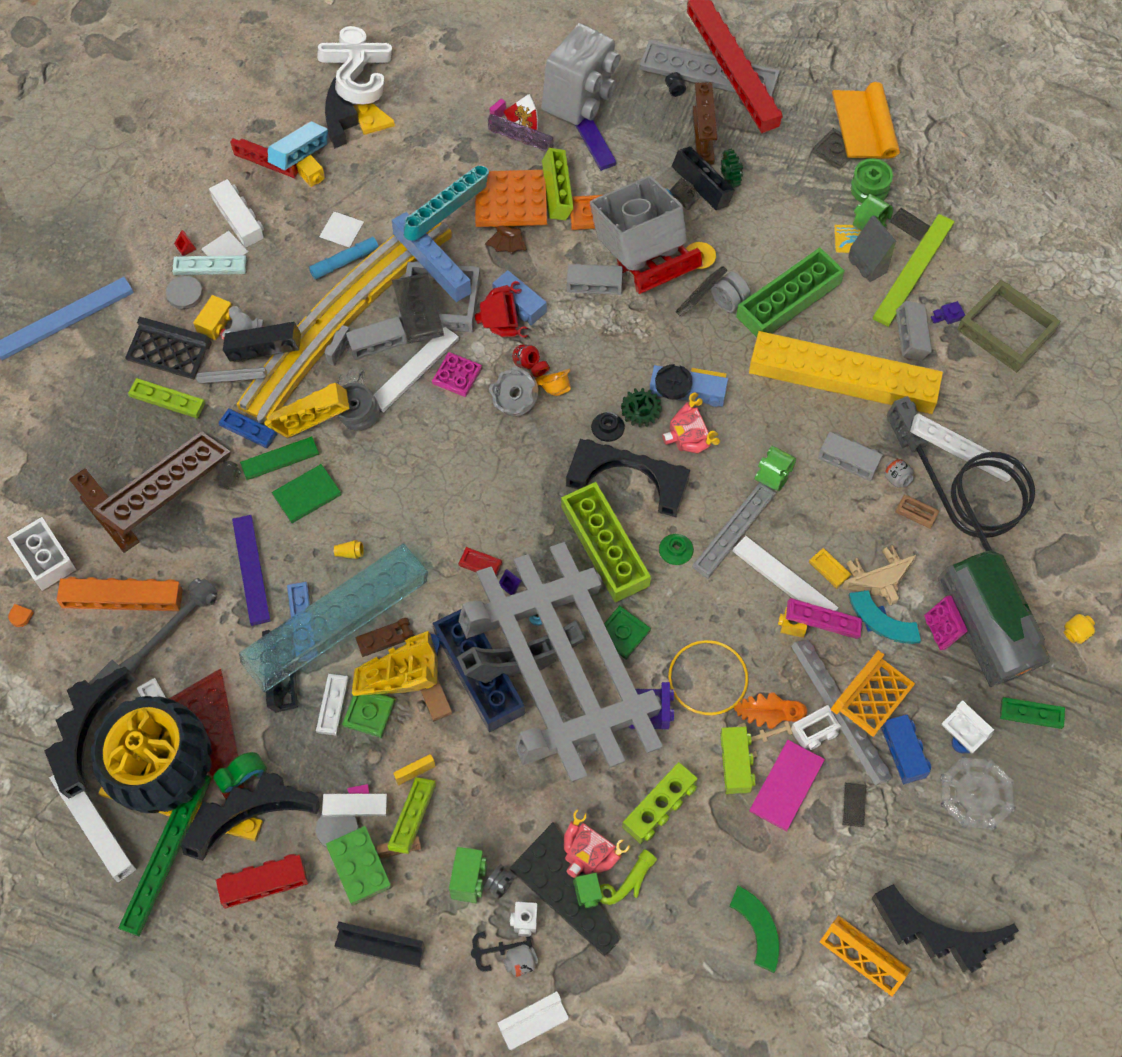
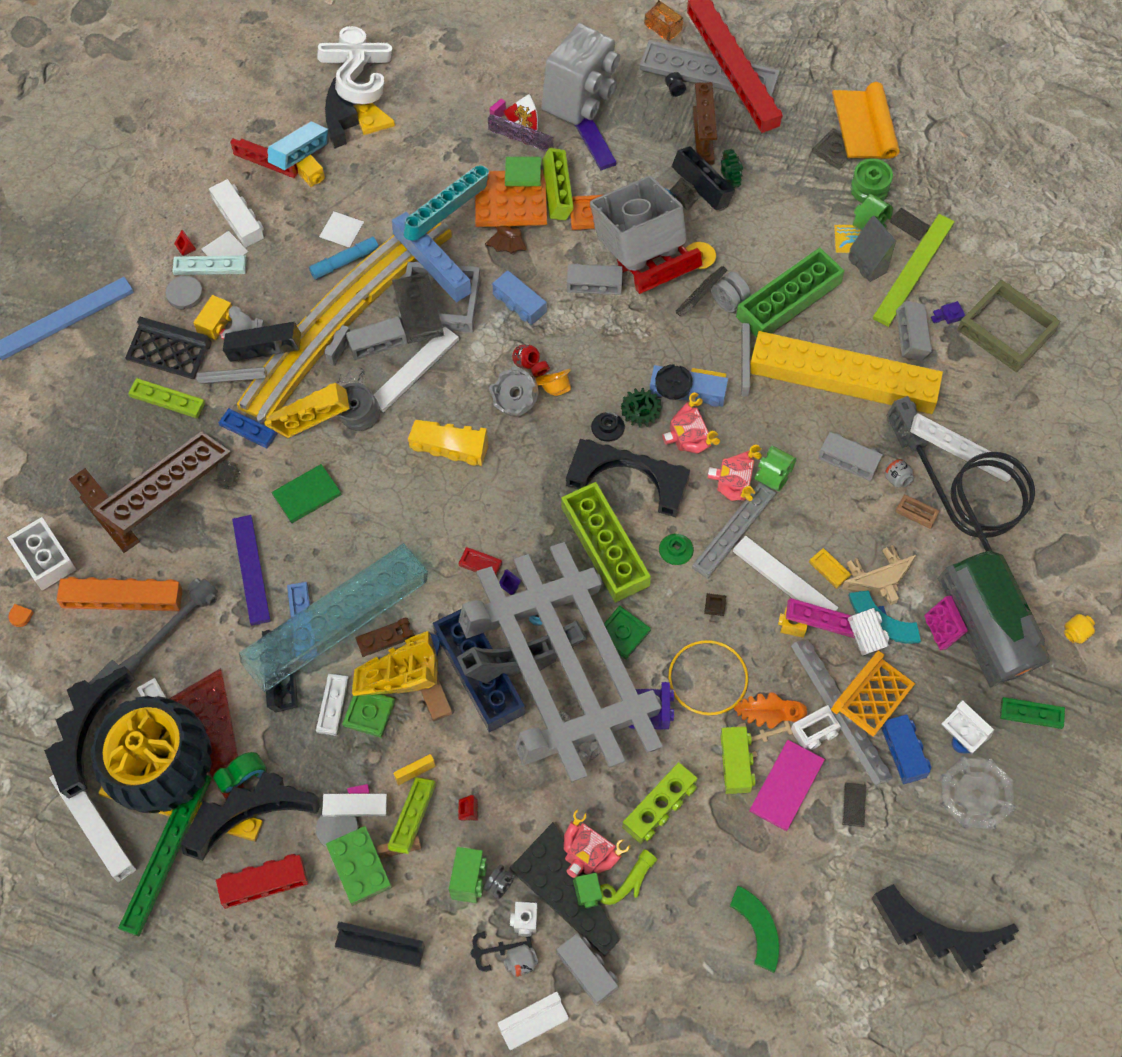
green tile [240,436,319,480] -> none
yellow cone [334,540,364,559] -> none
dark pink tile [432,352,482,397] -> none
red torso [475,281,529,338] -> none
light orange fence [820,915,911,997] -> none
none -> yellow wedge [408,420,488,466]
none -> red slope [458,795,478,821]
none -> bright green tile [505,157,541,186]
none -> light grey brick [556,933,618,1006]
none -> clear orange window [644,0,683,41]
none -> dark brown tile [704,593,726,616]
none -> coral torso [708,444,762,502]
none -> light grey tile [741,323,750,397]
none -> white brick [848,608,889,656]

